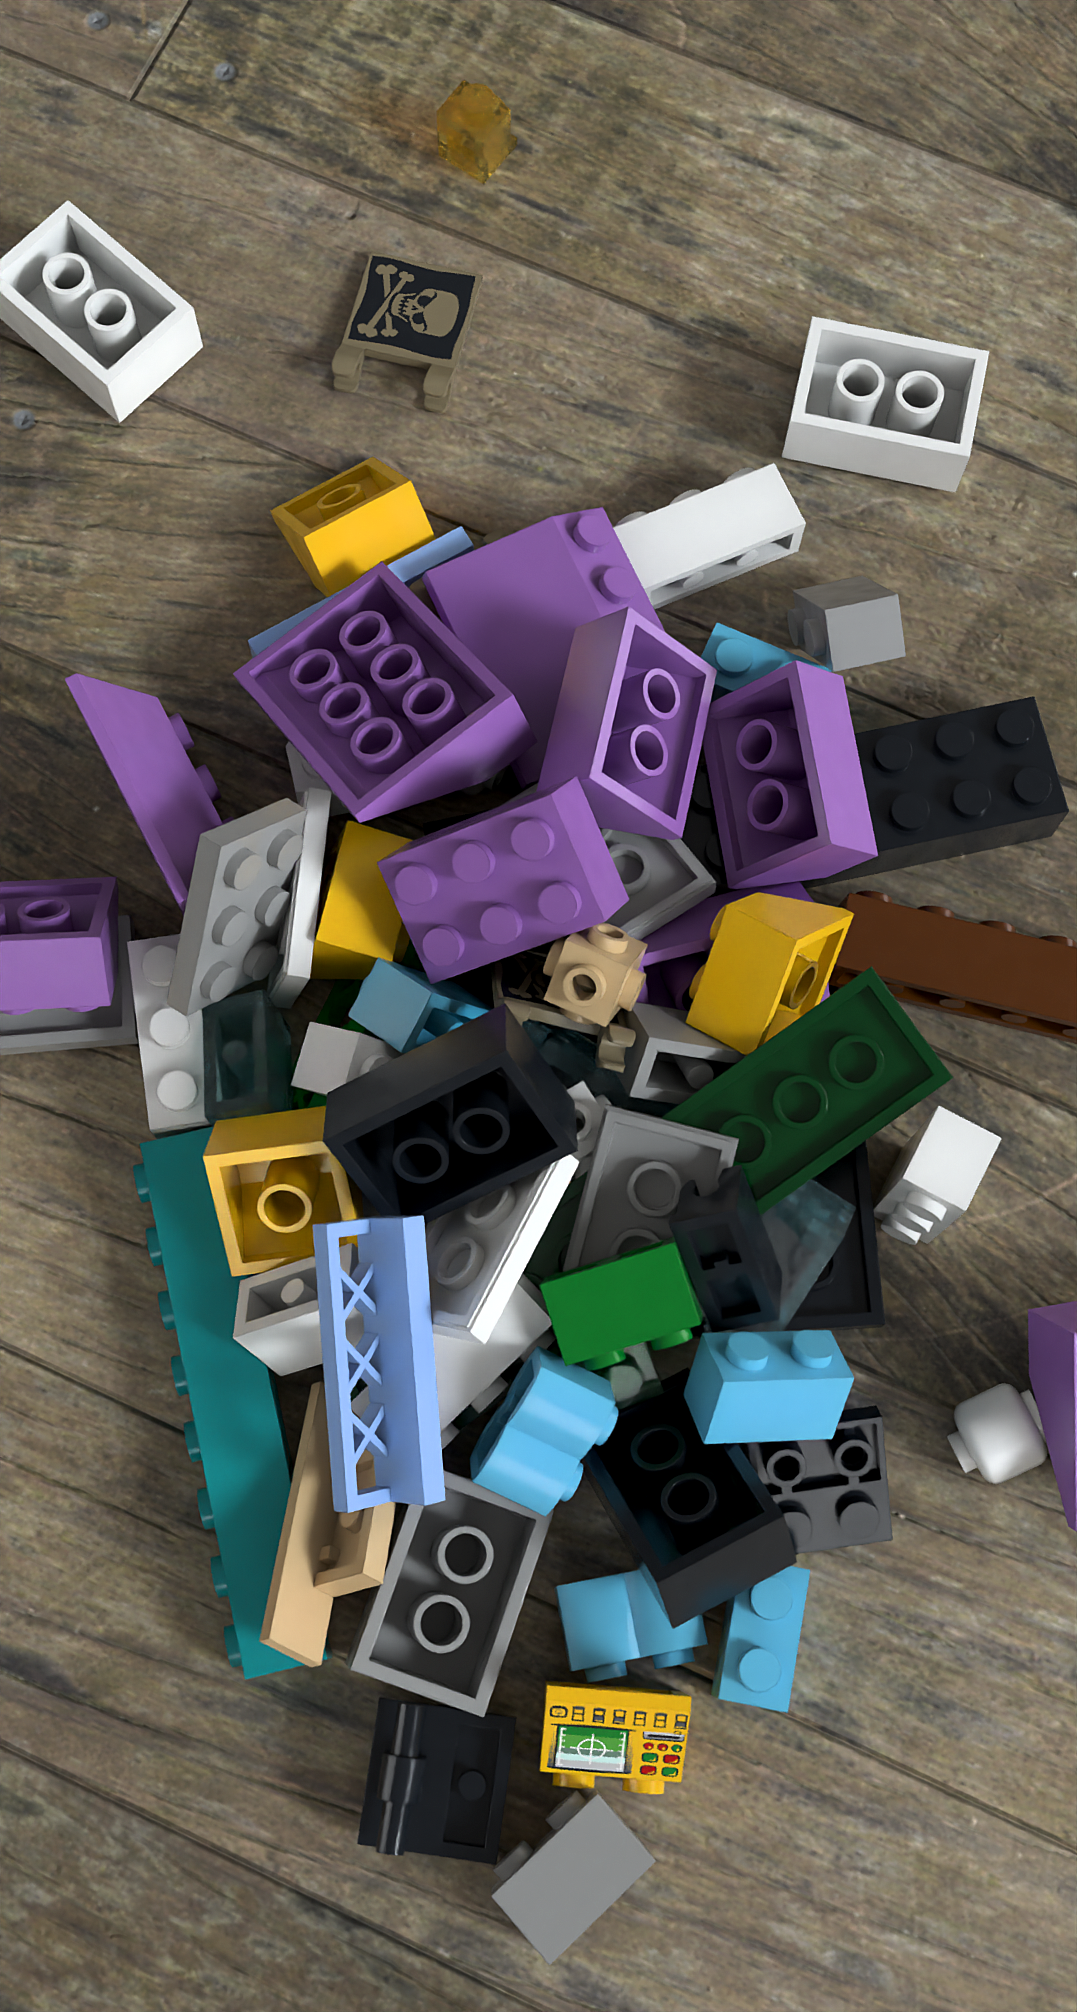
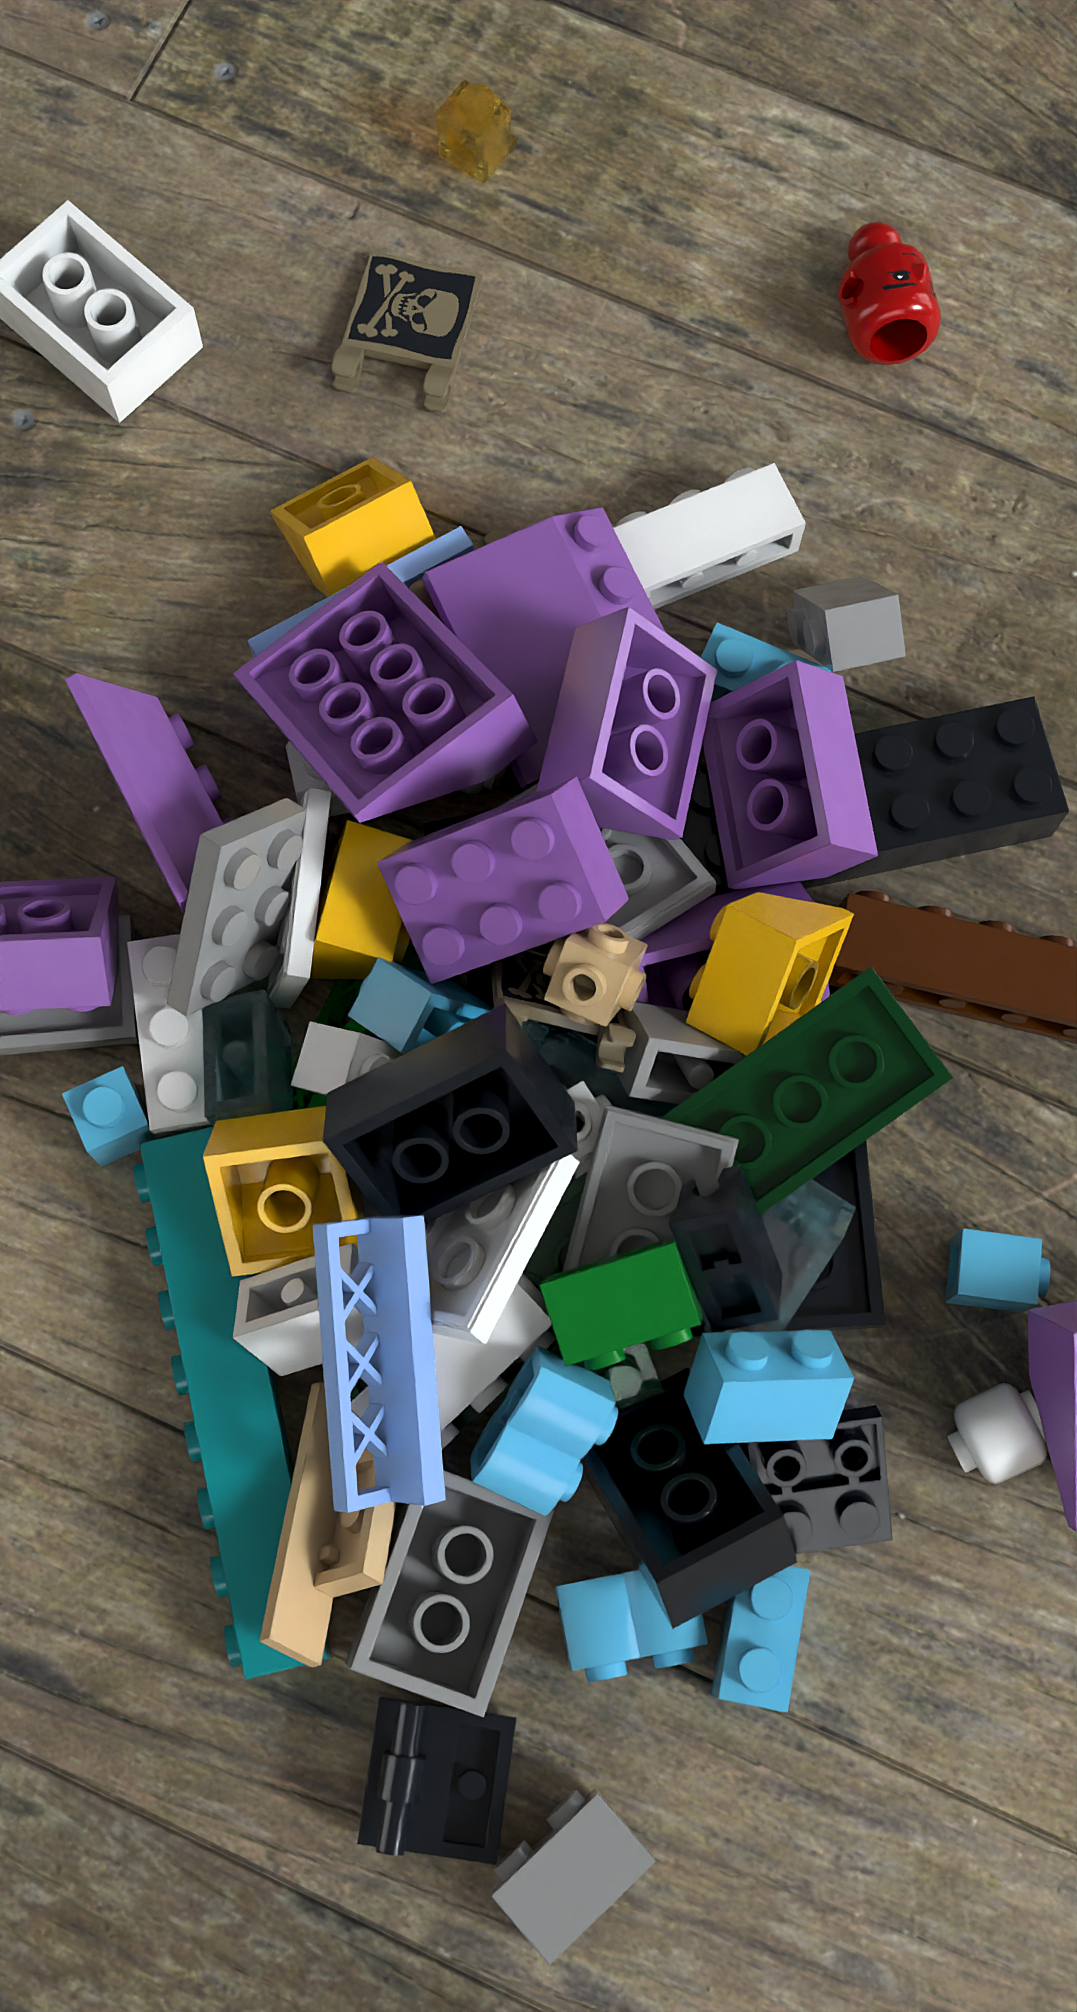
yellow slope [539,1680,692,1794] -> none
white brick [782,316,989,493] -> none
white brick [873,1106,1002,1245] -> none
none -> medium azure brick [62,1066,156,1167]
none -> red piece [838,222,941,365]
none -> medium azure brick [945,1228,1050,1313]

